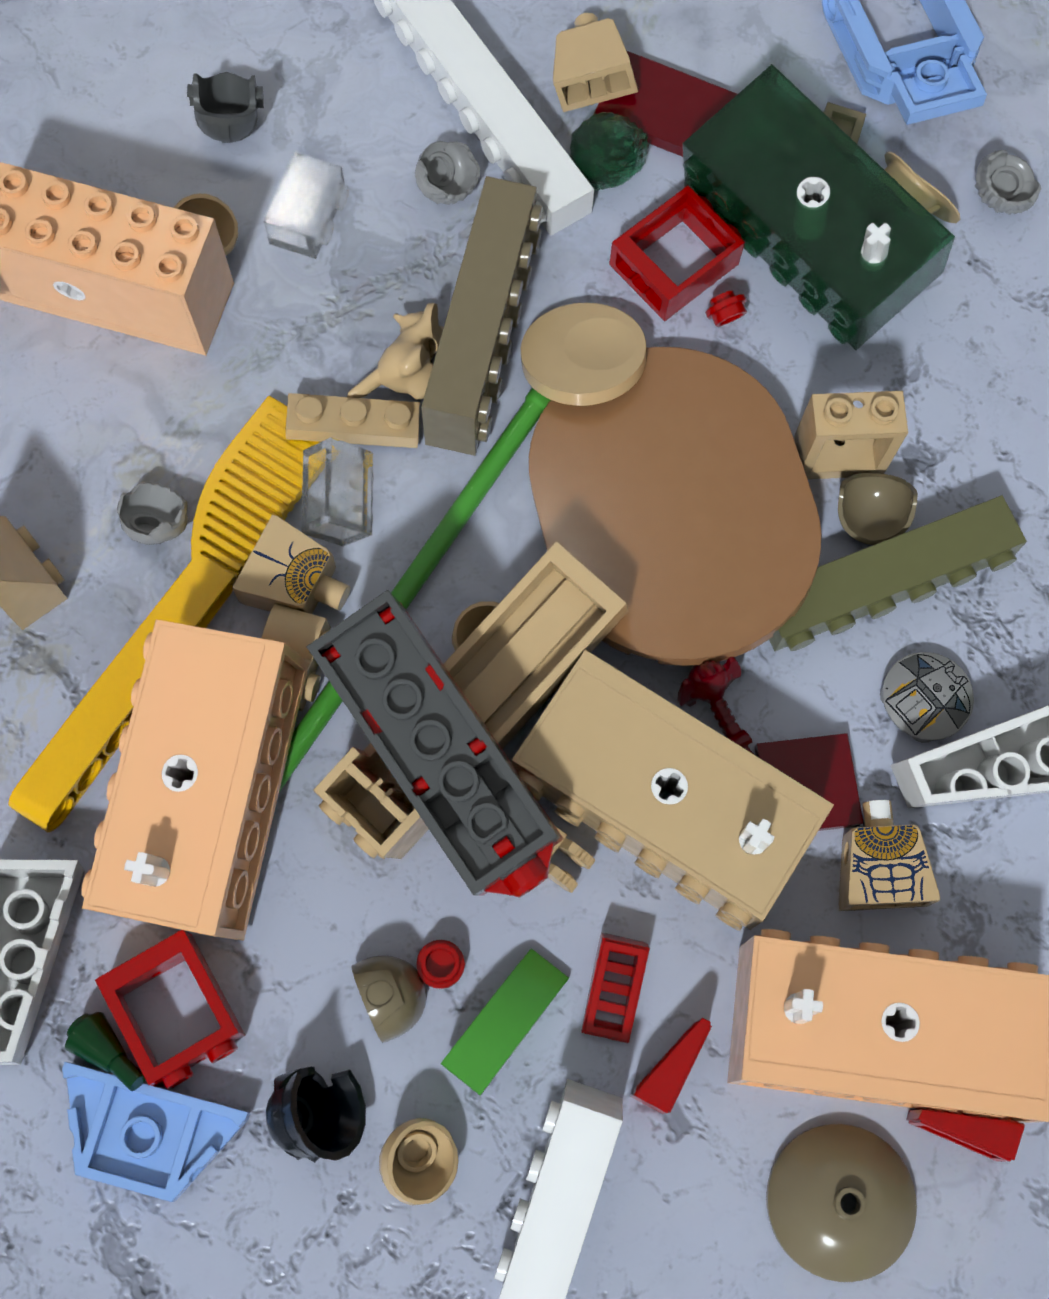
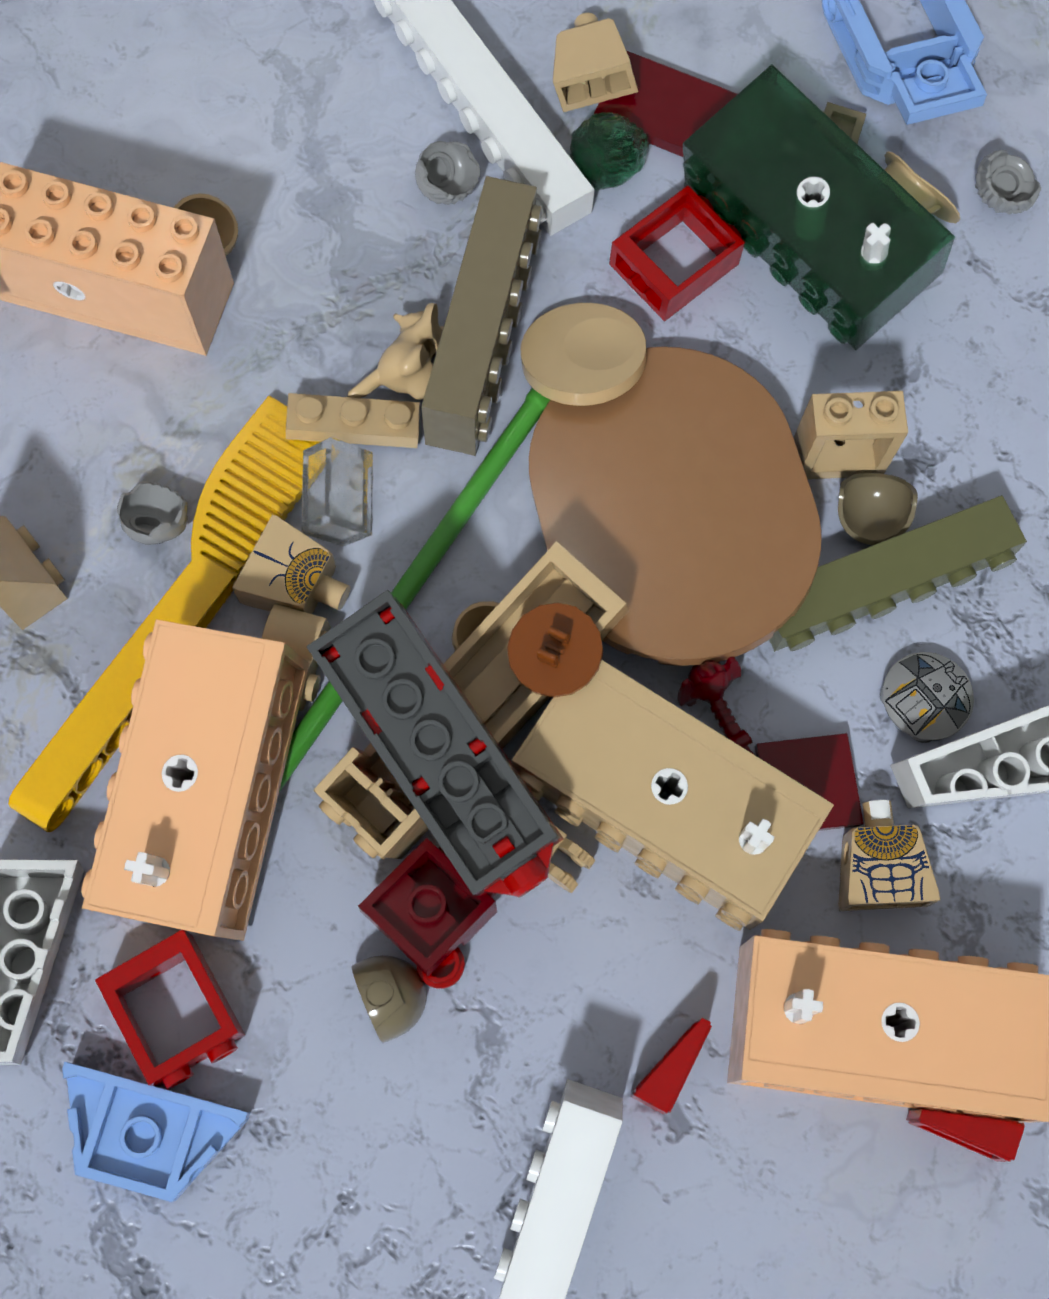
dark green cone [65,1012,145,1091] -> none
dark grey cap [187,72,264,143] -> none
clear brick [263,152,349,259] -> none
black helmet [266,1066,366,1163] -> none
tan piece [379,1118,458,1205] -> none
bright green slope [441,948,569,1096] -> none
red slope [581,933,650,1043] -> none
red plate [705,290,747,327] -> none
dark tan dish [766,1124,917,1282] -> none
none -> dark red plate [358,838,497,977]
none -> dark orange piece [507,602,603,698]

